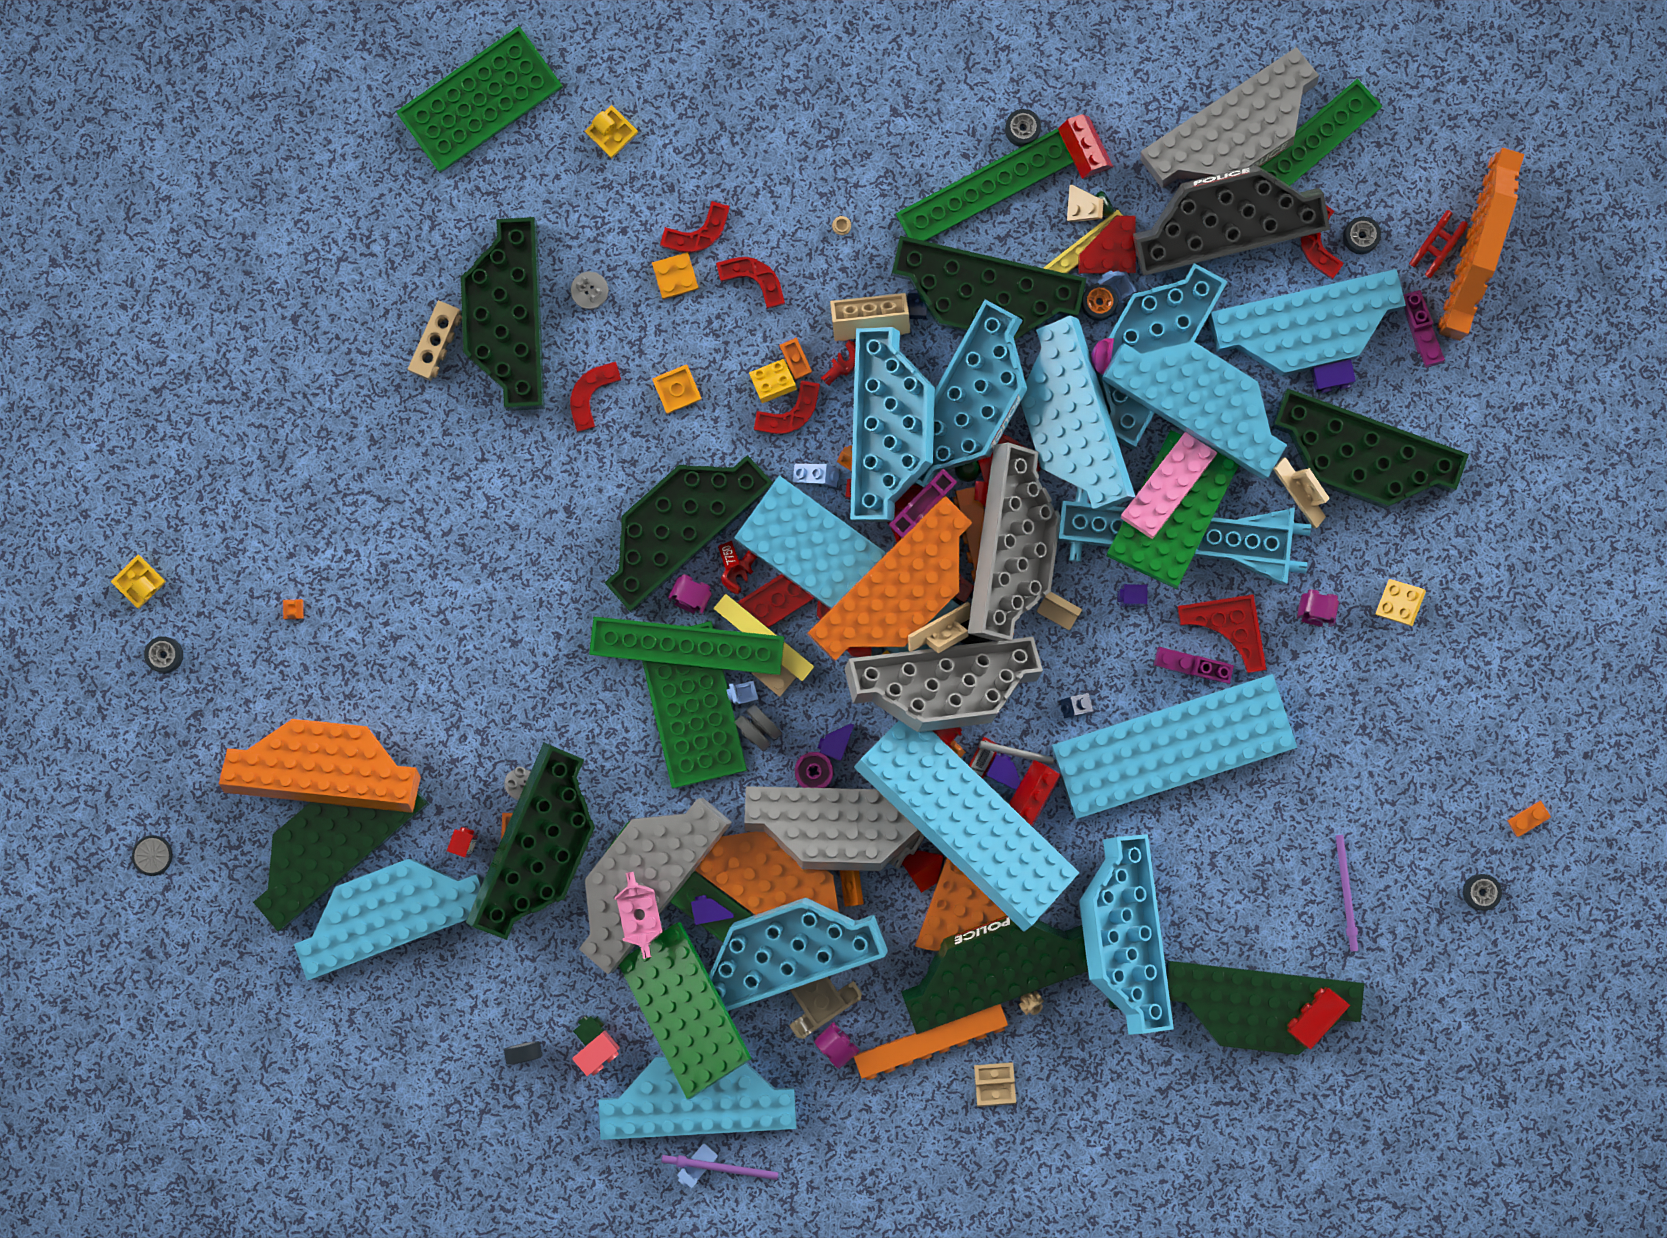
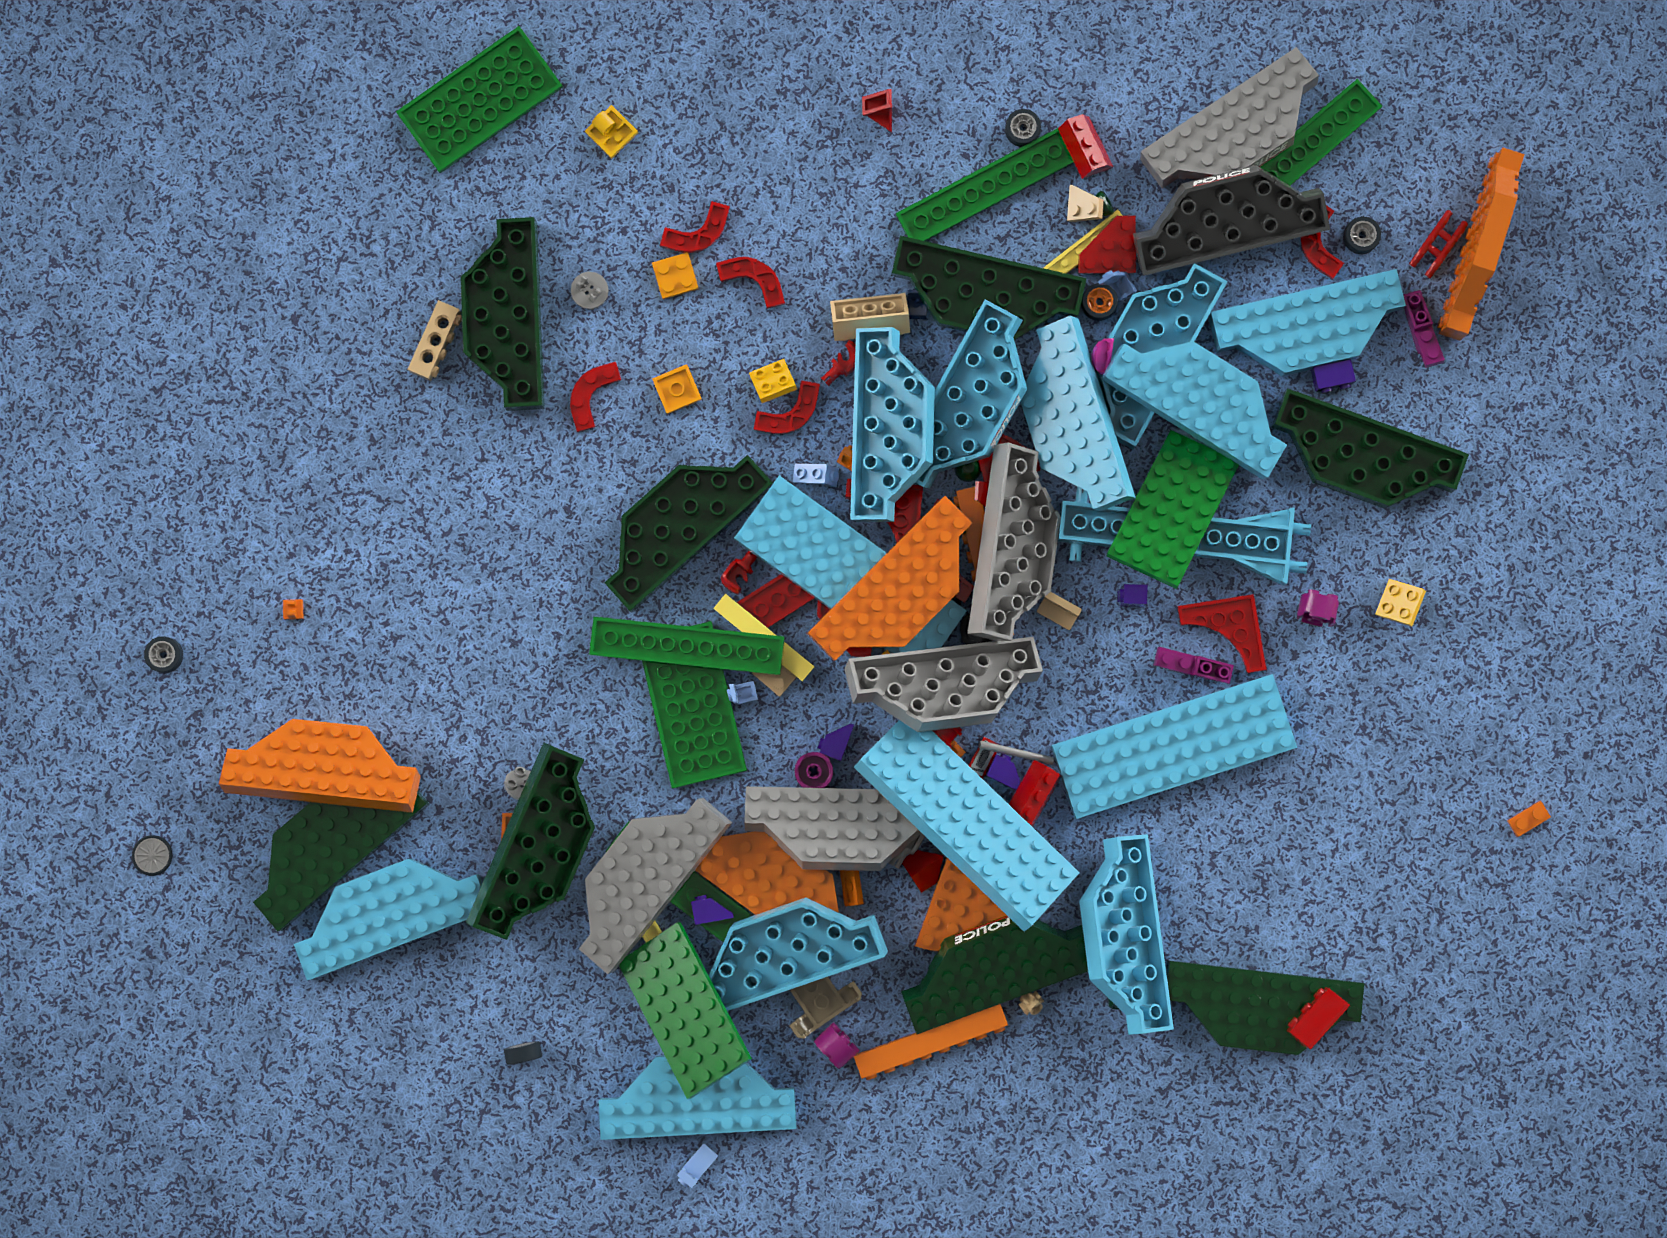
yellow plate [111,555,166,609] -> none
red brick [447,827,478,858] -> none
coral brick [572,1030,620,1076] -> none
dark green brick [573,1015,605,1046] -> none
bright pink plate [614,872,662,958] -> none
medium lavender bar [661,1155,778,1180] -> none
magenta brick [667,574,712,615] -> none
red sticker [718,540,740,570] -> none
dark grey wheel [734,703,783,752] -> none
orange plate [779,337,812,380] -> none
tan plate [832,216,851,235] -> none
magenta arch [889,469,957,538] -> none
tan bracket [908,602,971,653] -> none
tan slope [974,1062,1016,1107] -> none
bracket [1060,693,1093,718] -> none
bright pink plate [1121,432,1217,539] -> none
tan bracket [1273,457,1329,529] -> none
medium lavender bar [1336,835,1358,951] -> none
wheel [1462,874,1502,911] -> none
none -> red slope [862,89,892,132]

